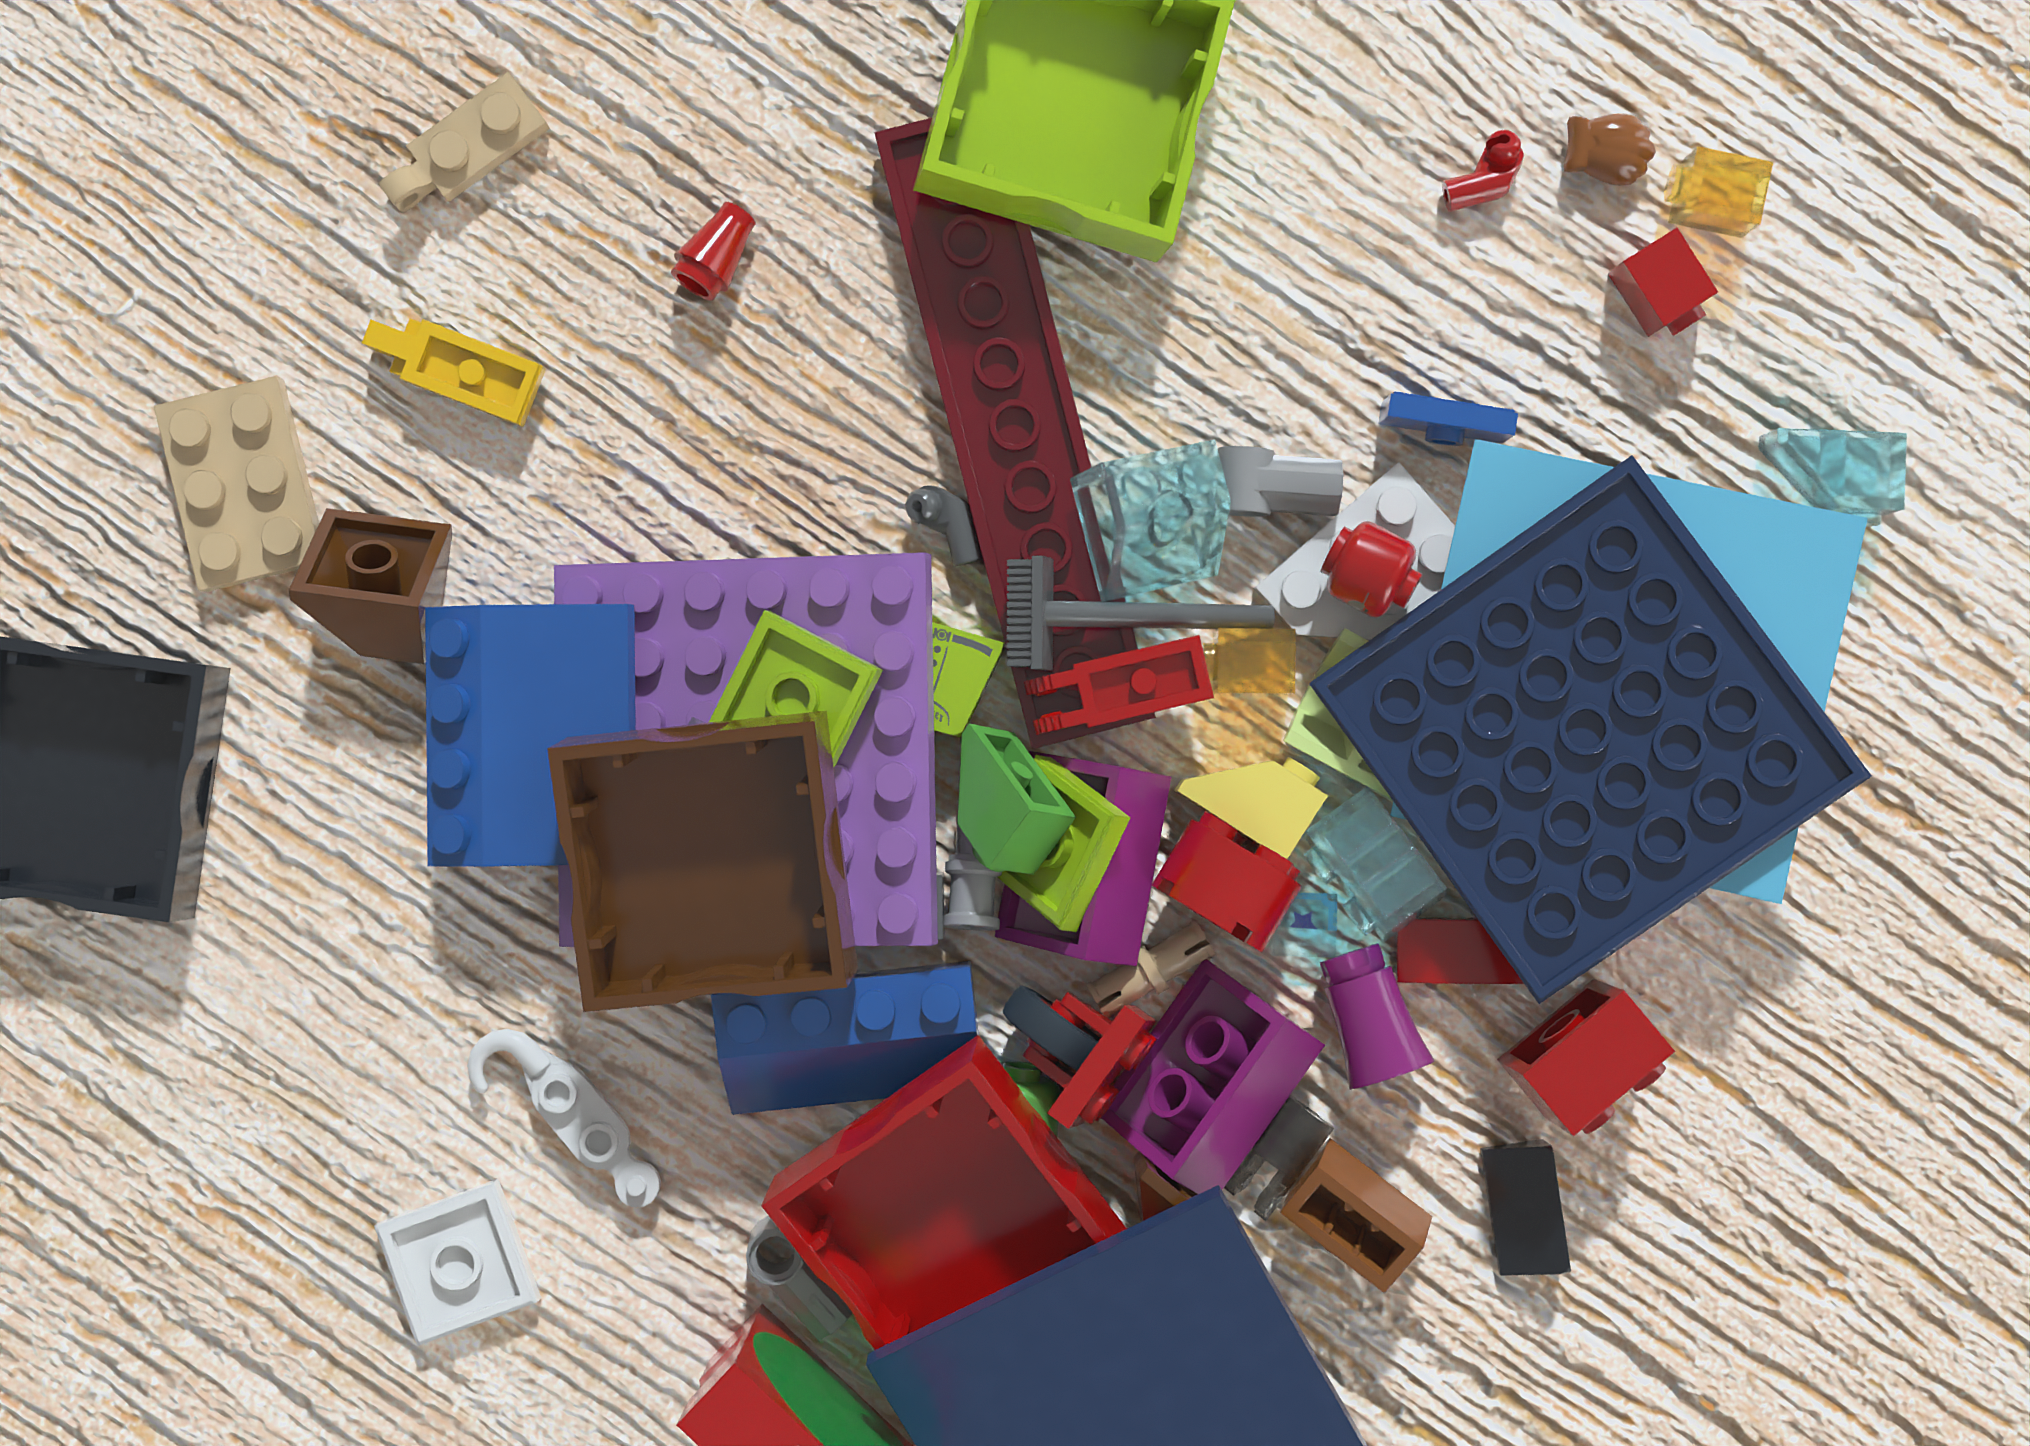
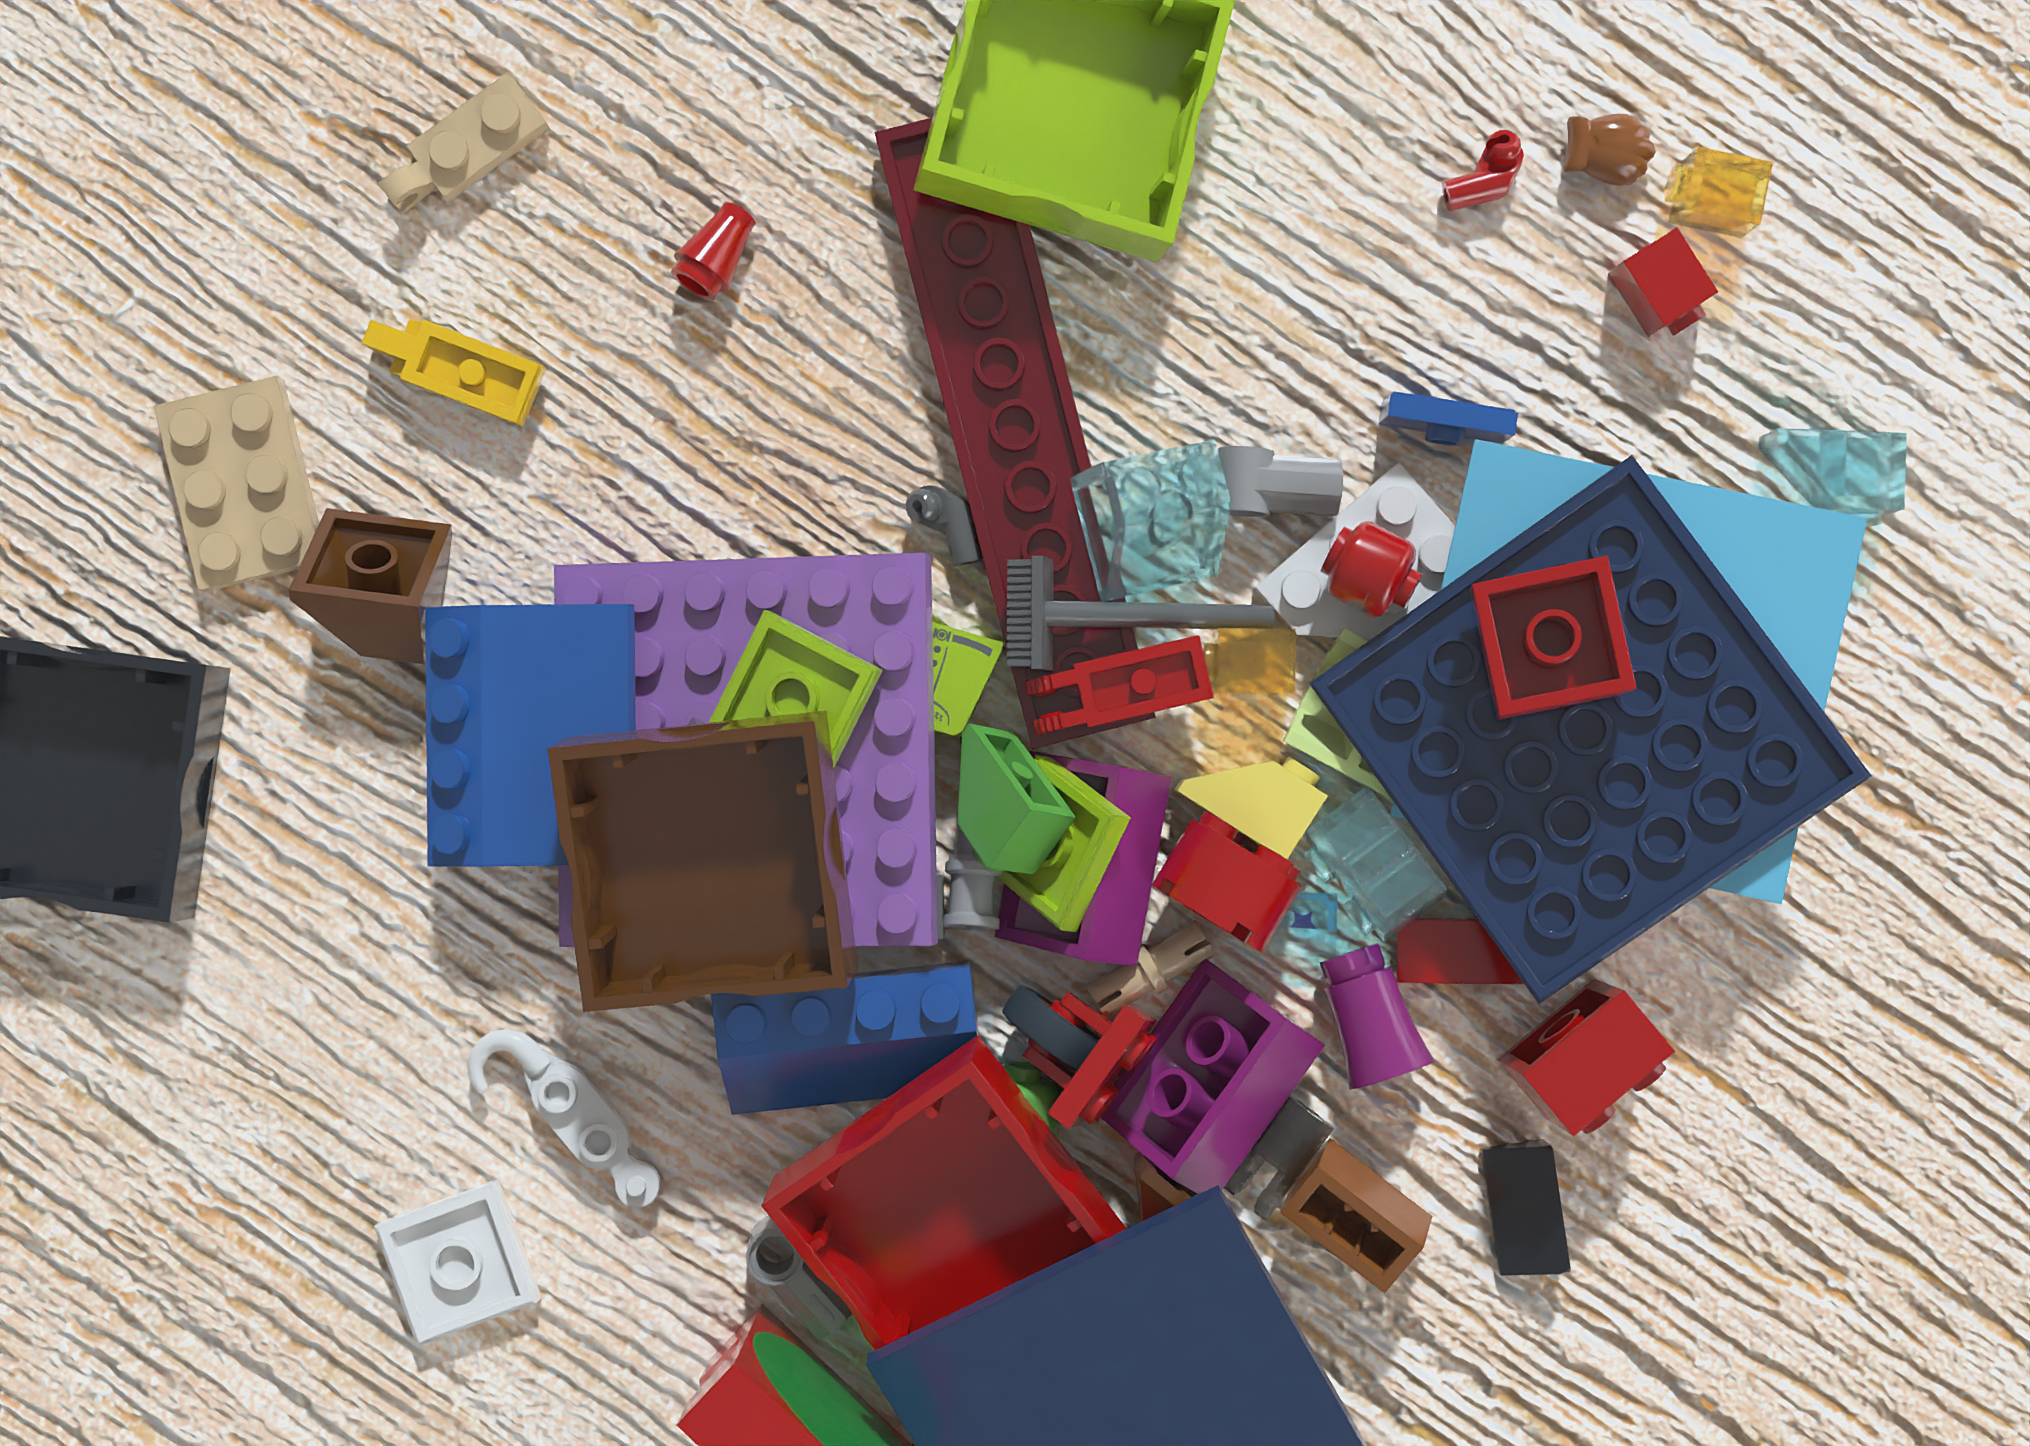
none -> red brick [1470,555,1637,720]

